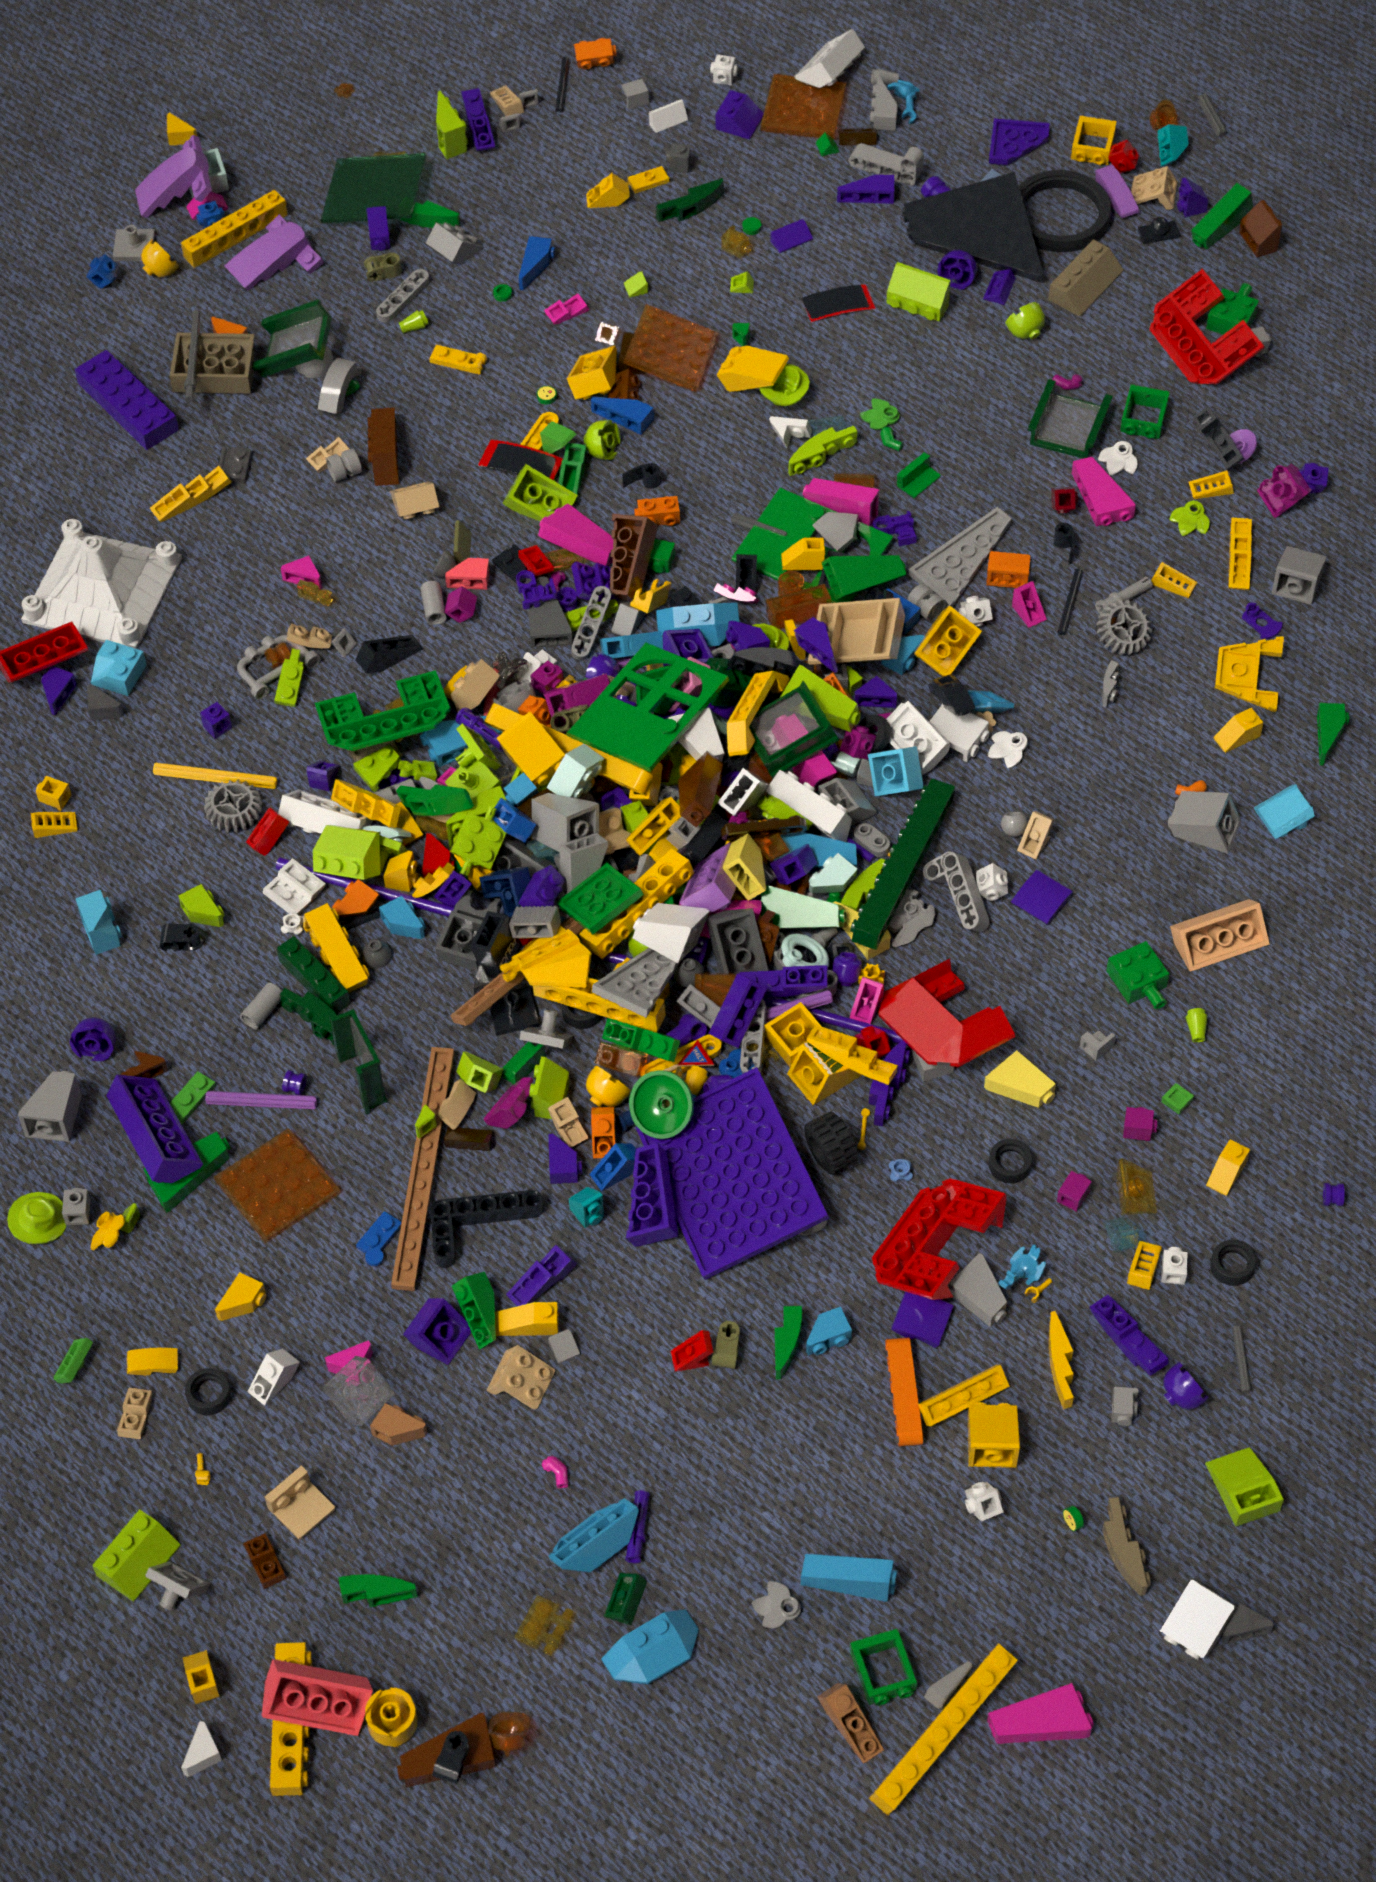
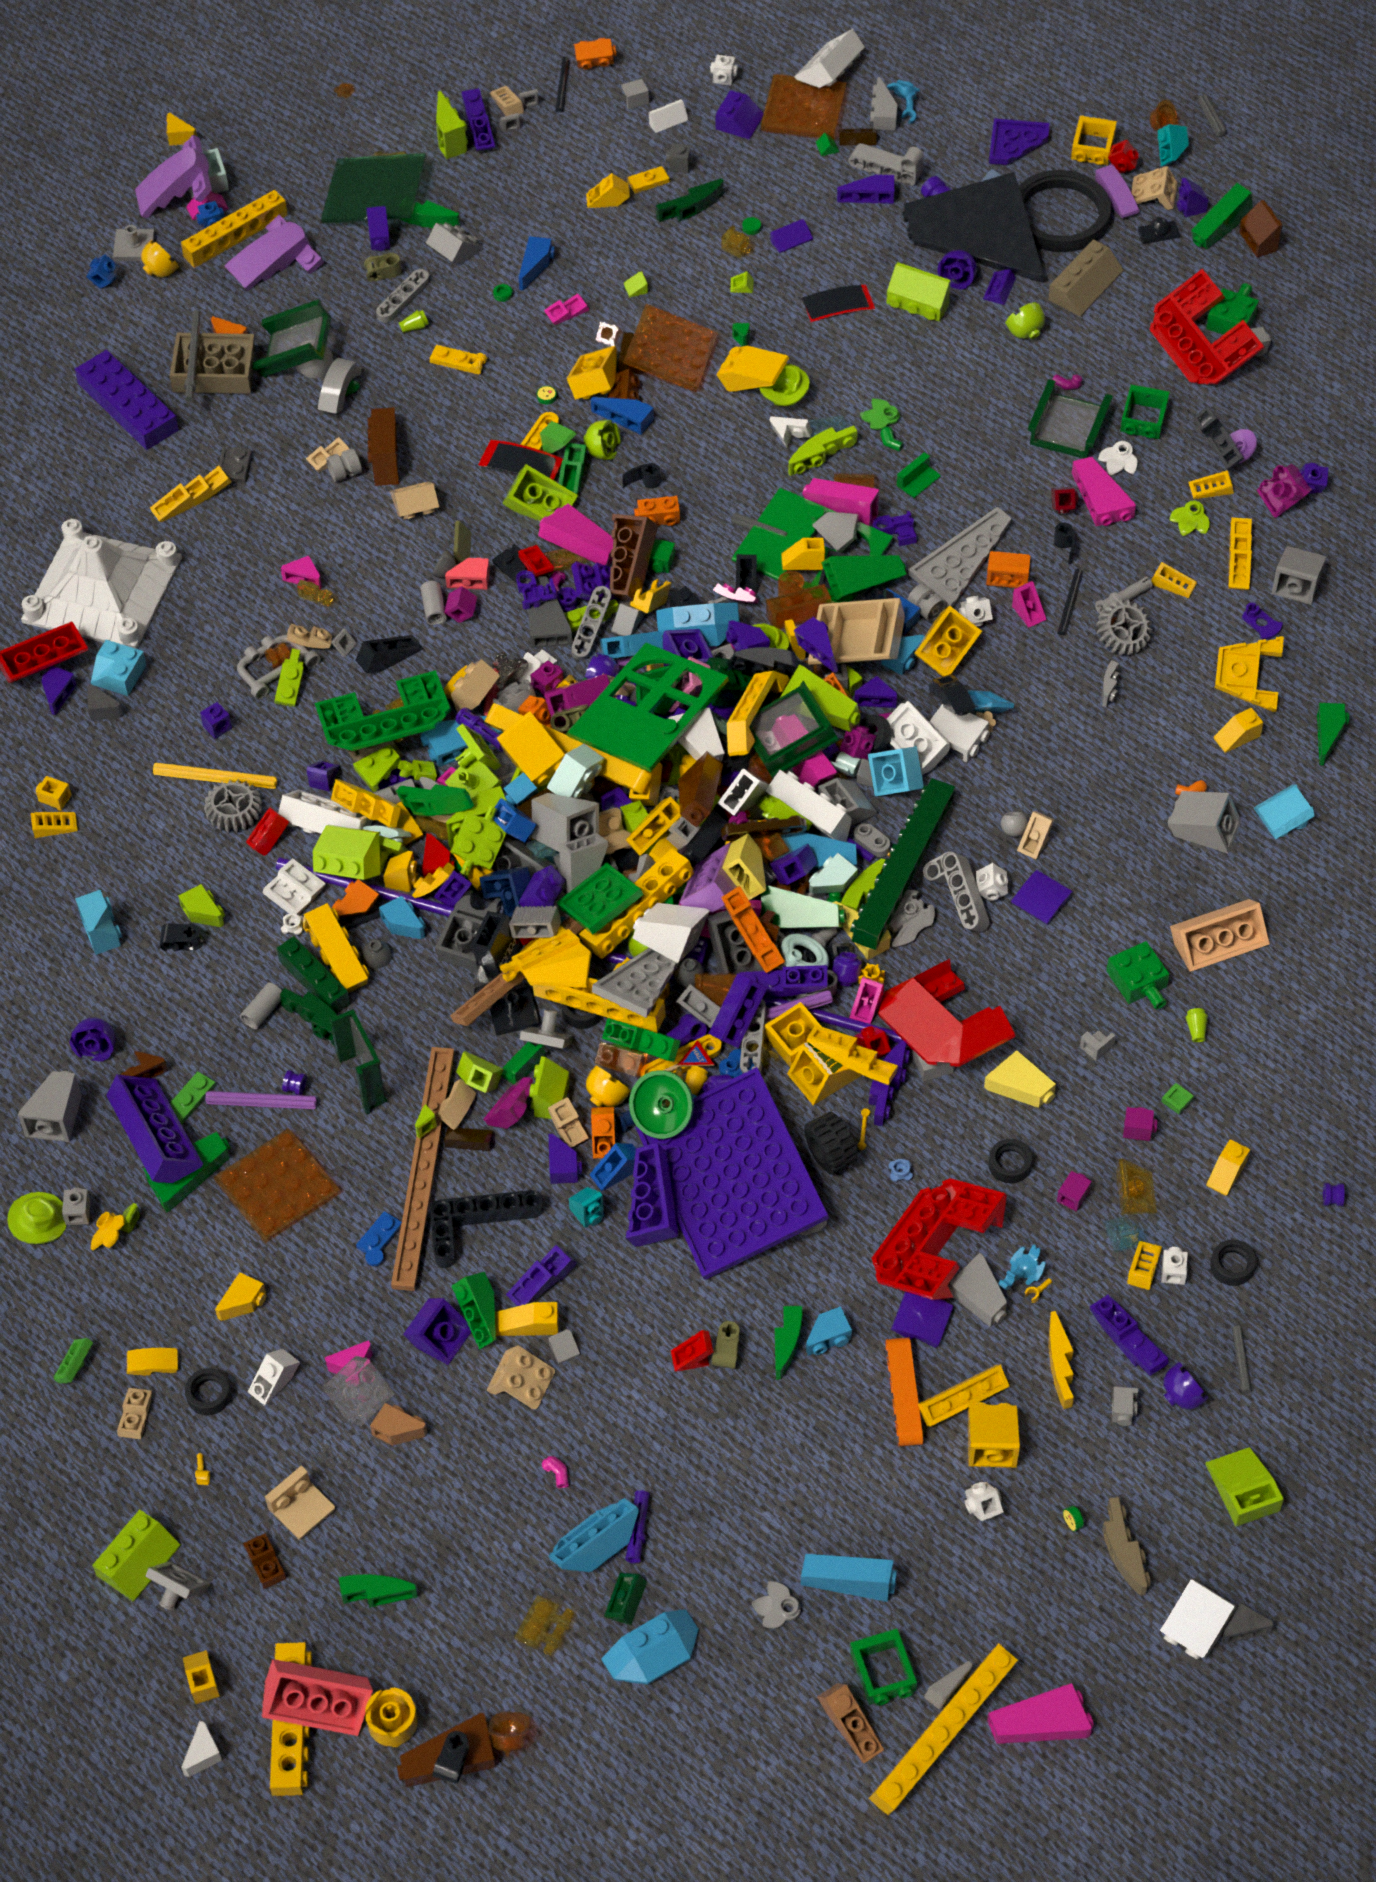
light grey cone [871,68,899,85] -> none
white plate [988,731,1028,768] -> none
none -> orange slope [721,886,785,973]

